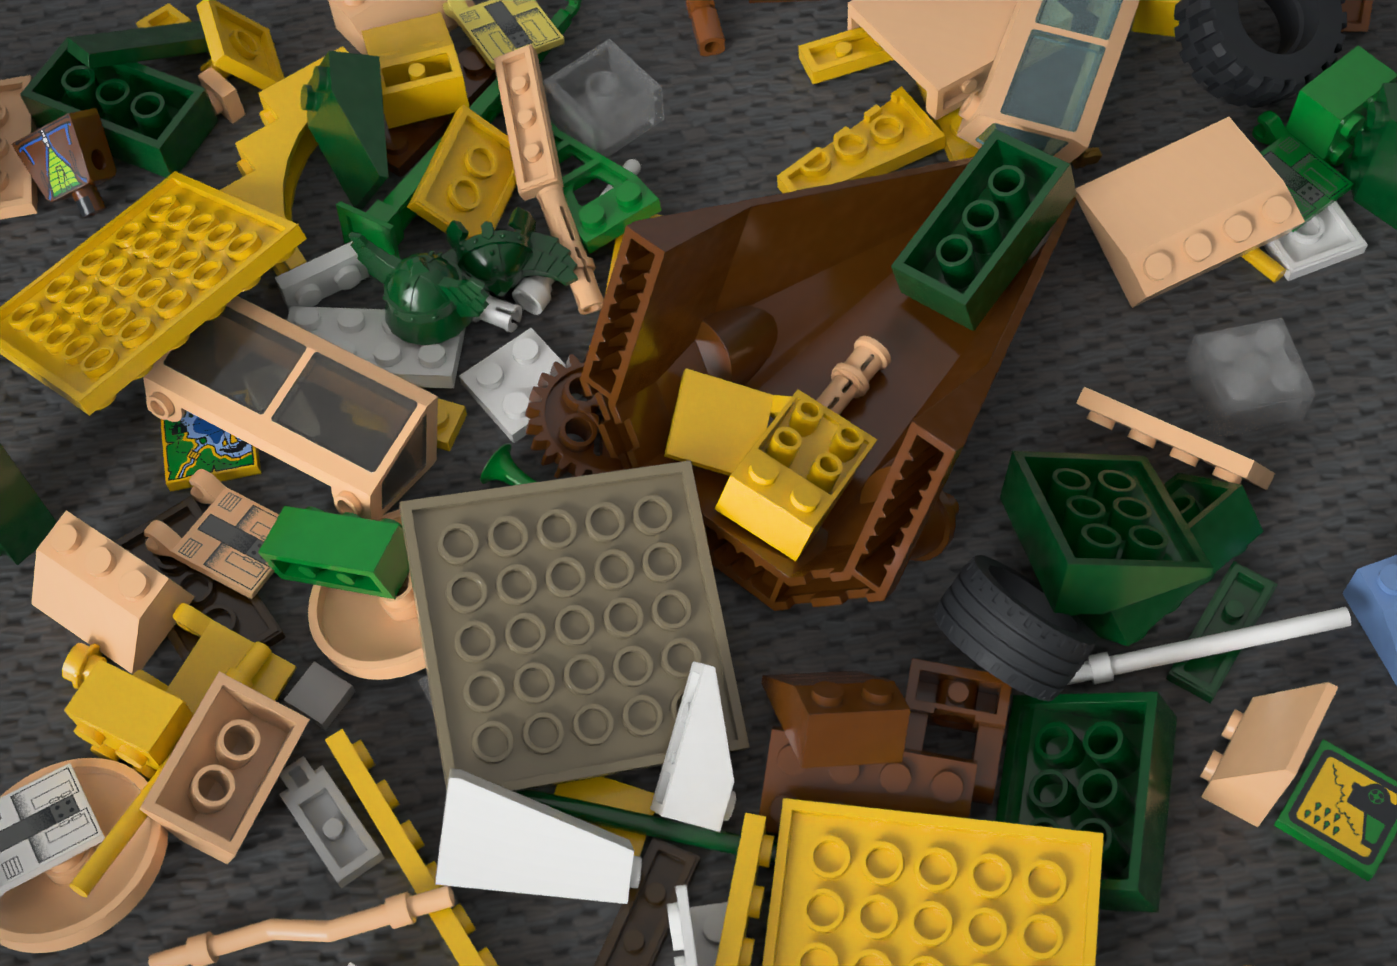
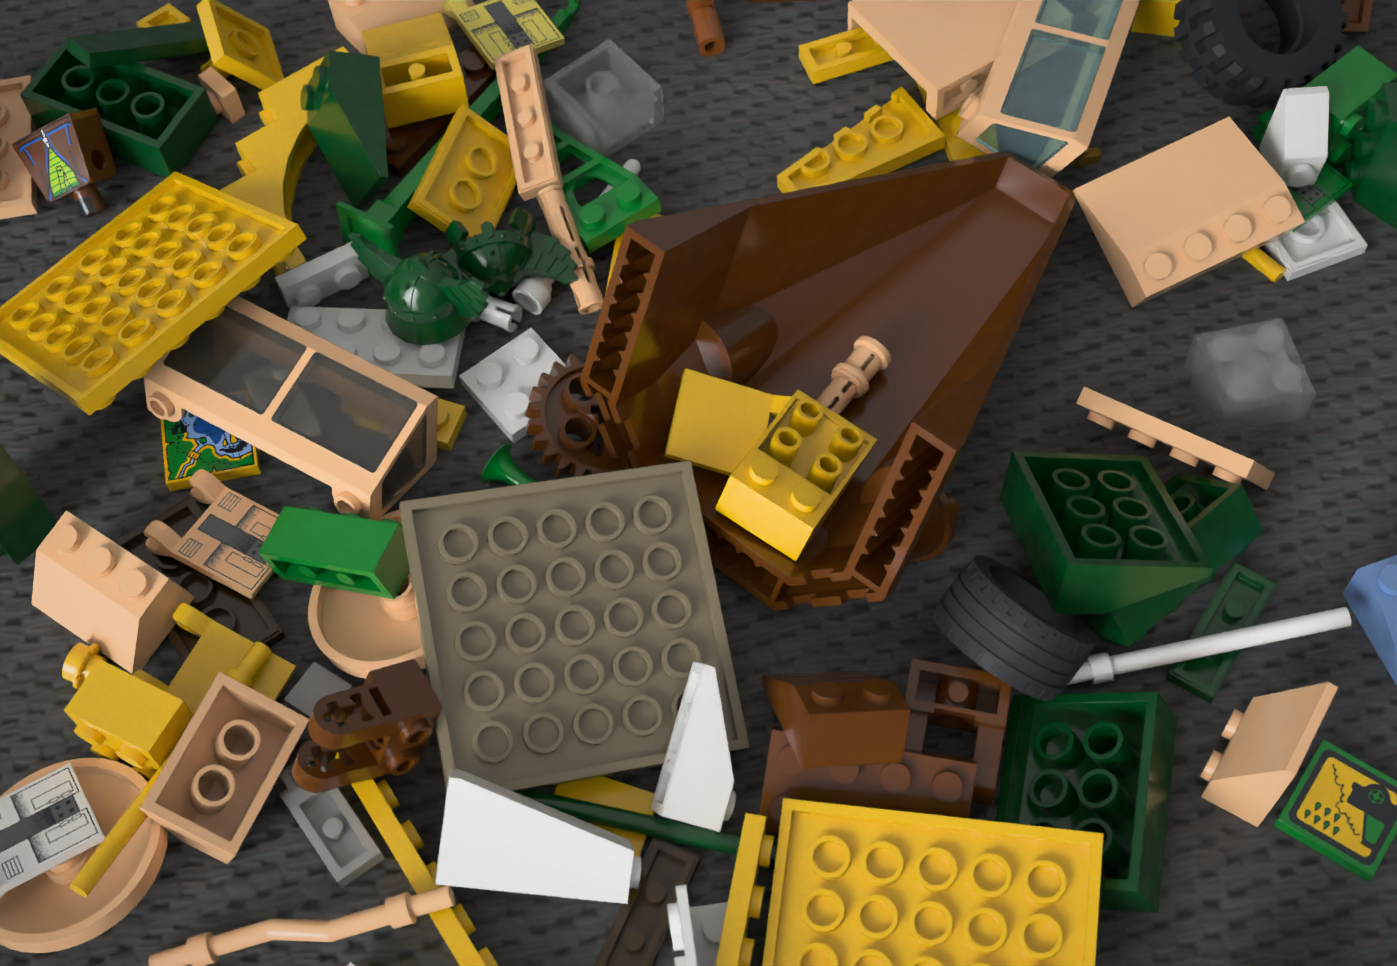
dark green brick [891,129,1076,331] -> none
none -> reddish brown brick [292,658,443,793]
none -> white slope [1259,86,1329,187]

